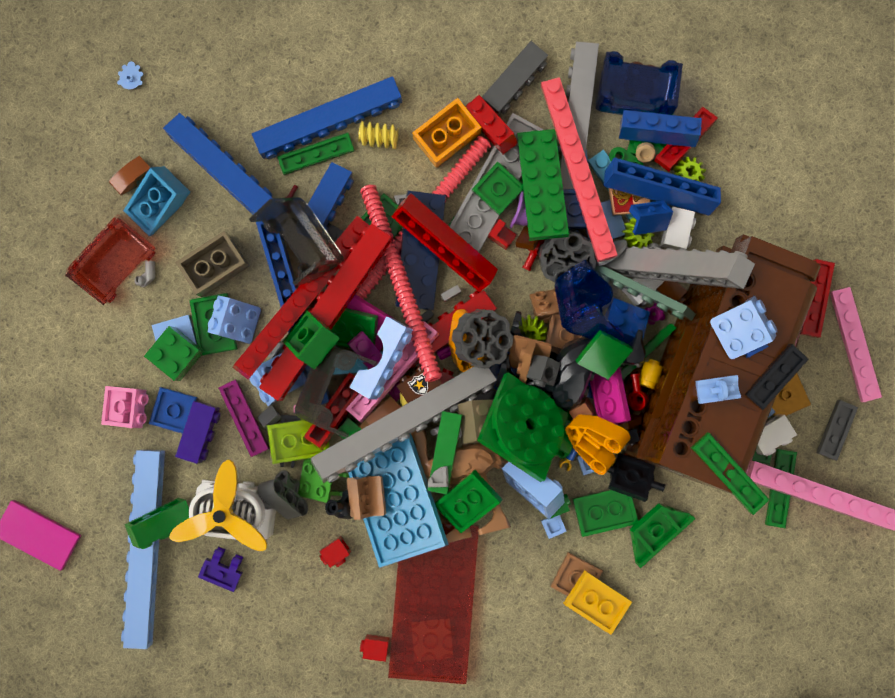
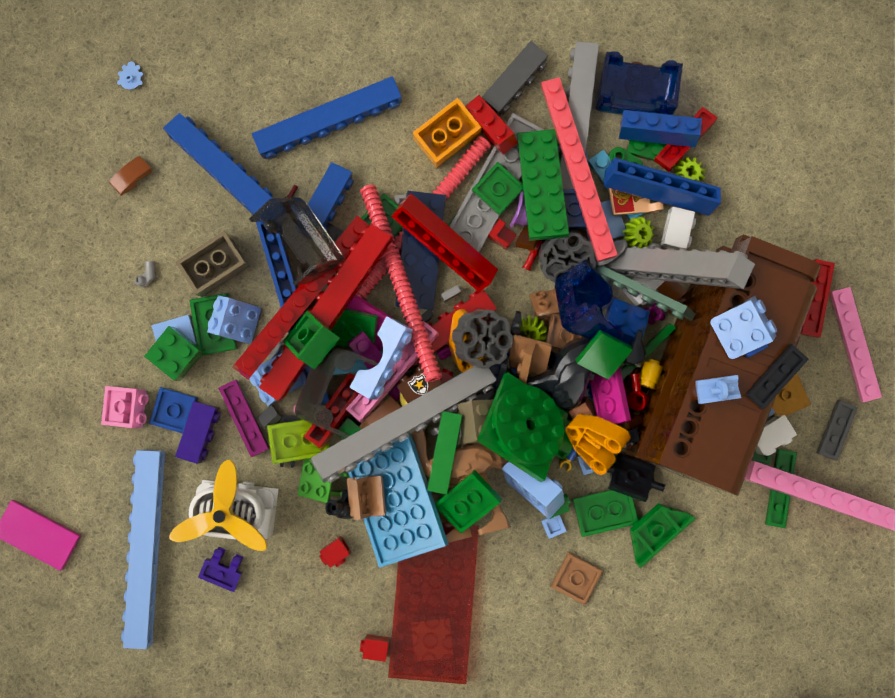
clear red windscreen [65,214,156,305] -> none
dark azure slope [123,166,190,236] -> none
green brick [124,498,189,549] -> none
dark grey piece [258,470,308,519] -> none
green tile [277,133,355,175] -> none
light yellow piece [358,121,399,149] -> none
light grey tile [428,466,449,487] -> none
dark grey brick [527,355,561,387] -> none
yellow plate [563,570,632,635] -> none
blue panel [629,200,673,235] -> none
tan tile [636,142,655,163] -> none
green tile [690,432,770,515] -> none

